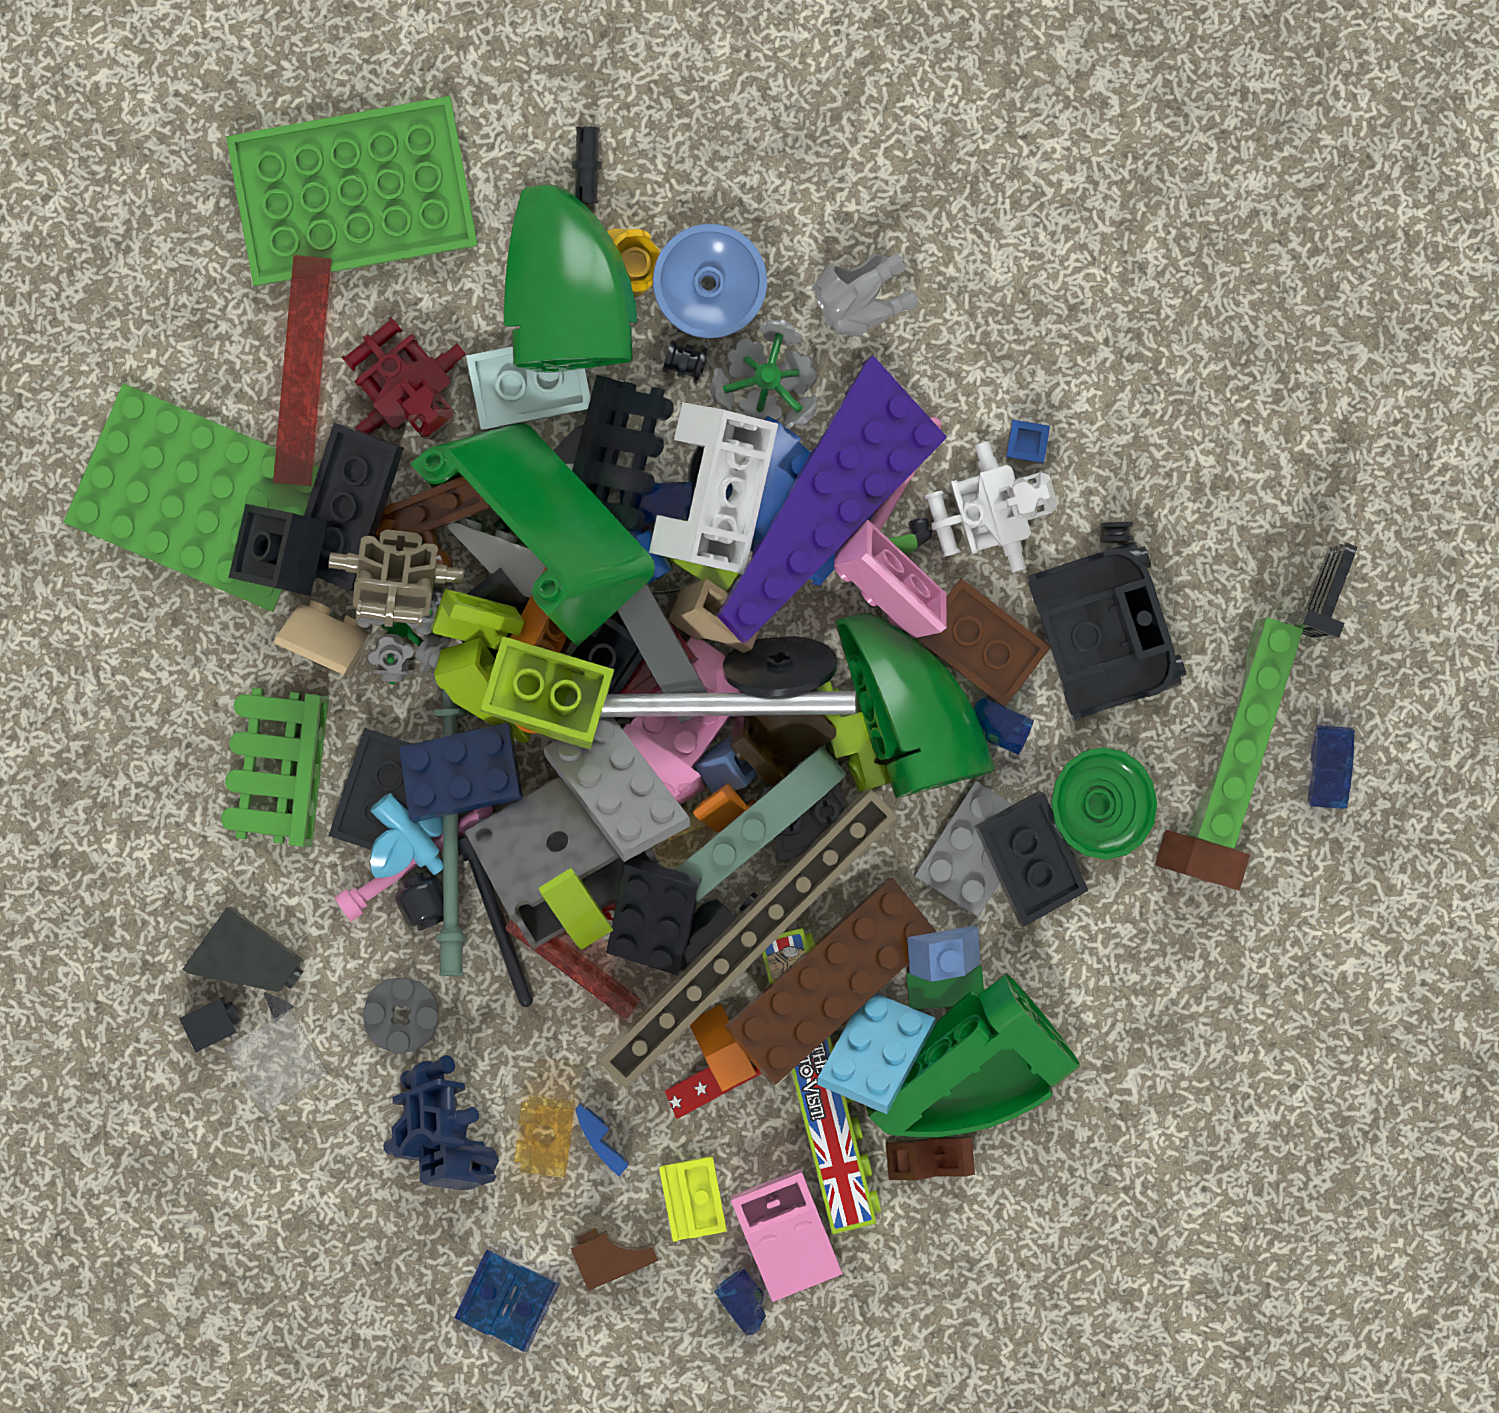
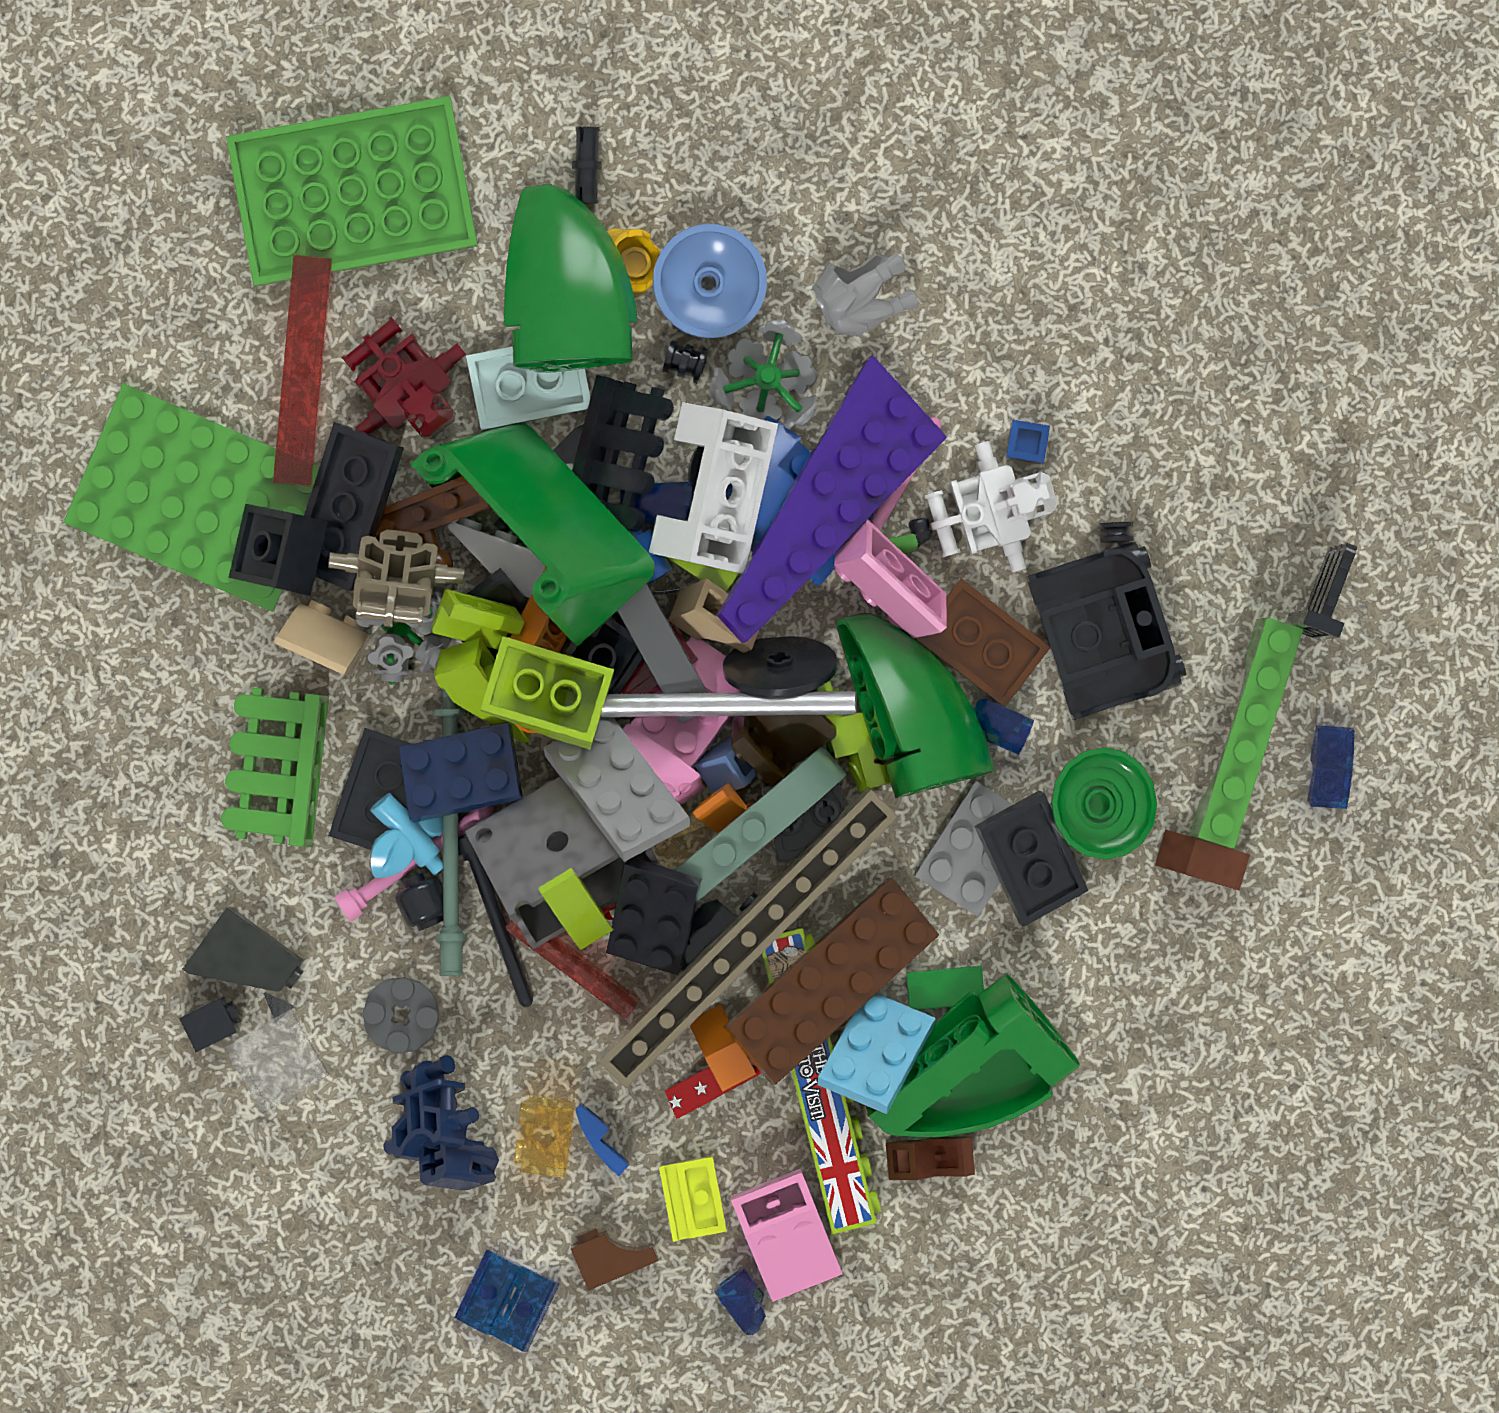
medium blue slope [907,926,981,982] -> none

